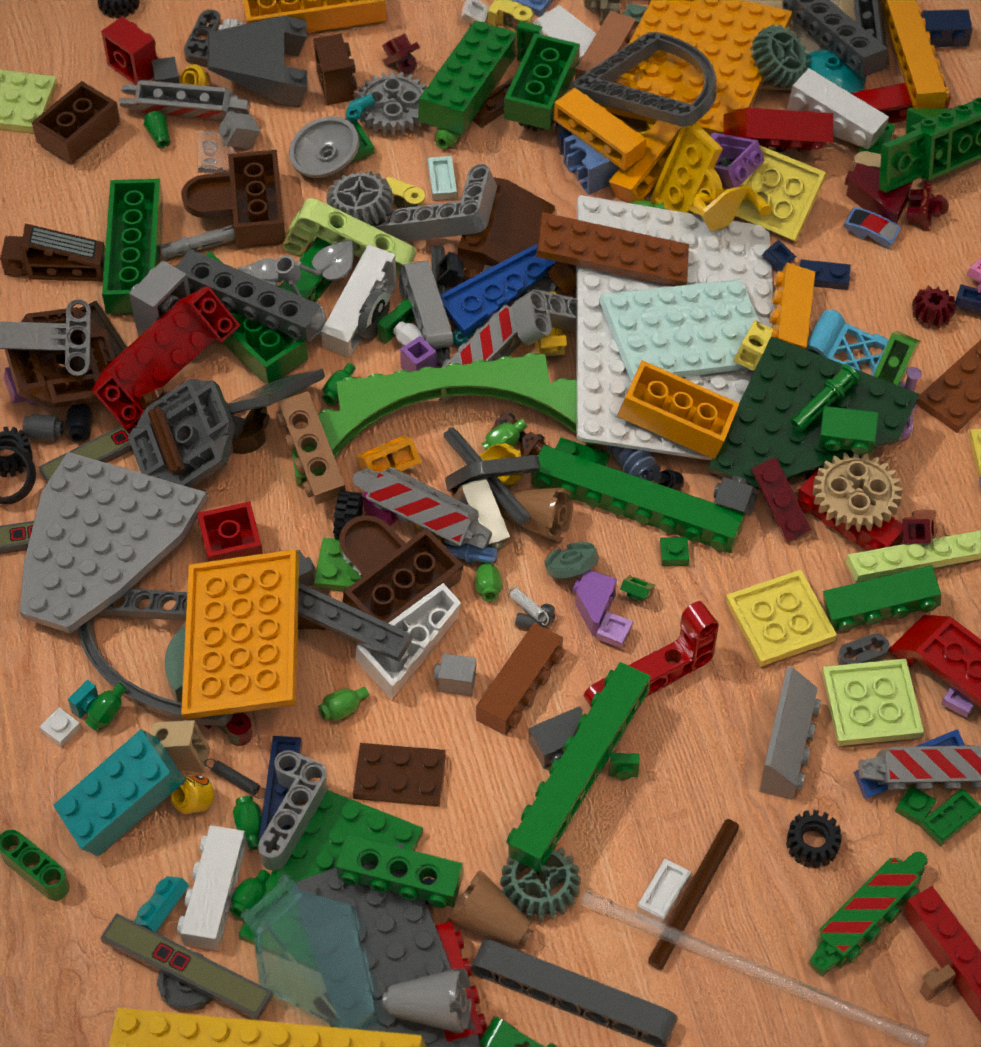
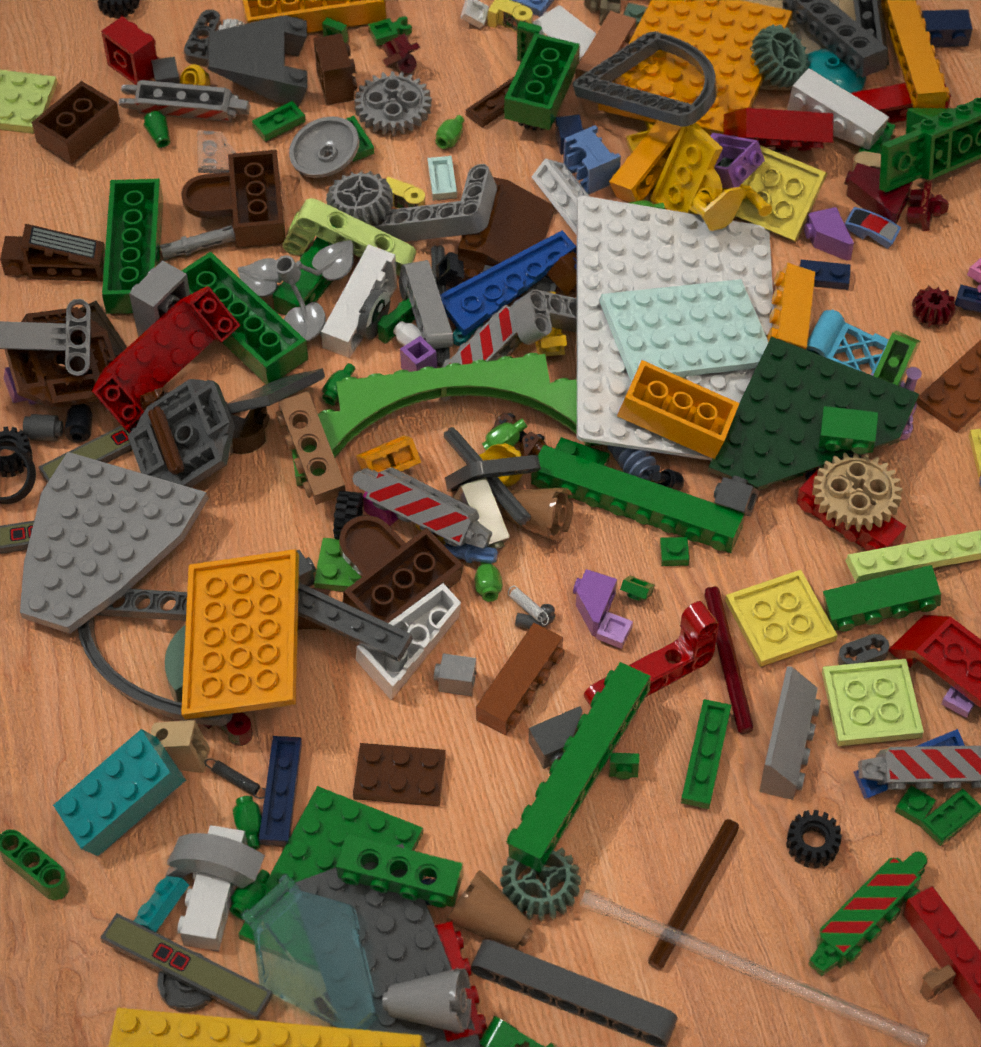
white plate [39,708,81,748] -> none
teal plate [68,680,98,719] -> none
green plant [85,682,127,731] -> none
yellow head [170,775,214,814] -> none
dark grey brick [175,249,324,343] -> none
red brick [197,501,263,562] -> none
light grey brick [218,112,261,149] -> none
light grey beam [258,750,328,871] -> none
bright green plant [318,687,369,721] -> none
teal arm [345,93,376,122] -> none
green brick [418,20,517,135] -> none
dark orange plate [536,212,689,286] -> none
sand green tile [545,542,599,579] -> none
light orange brick [554,88,646,171] -> none
white tile [637,859,691,923] -> none
light yellow leg [733,320,773,371] -> none
dark red plate [750,457,811,542] -> none
dark blue tile [762,240,796,271] -> none
green pin [790,364,861,432] -> none
dark red leg [902,510,937,543] -> none
none -> light grey arch [166,833,265,889]
none -> green plate [252,101,306,142]
none -> green plate [322,17,348,43]
none -> green plate [368,16,412,46]
none -> white fence [531,158,590,235]
none -> green plate [681,699,731,809]
none -> dark red axle [704,586,753,734]
none -> medium lavender slope [804,207,854,261]

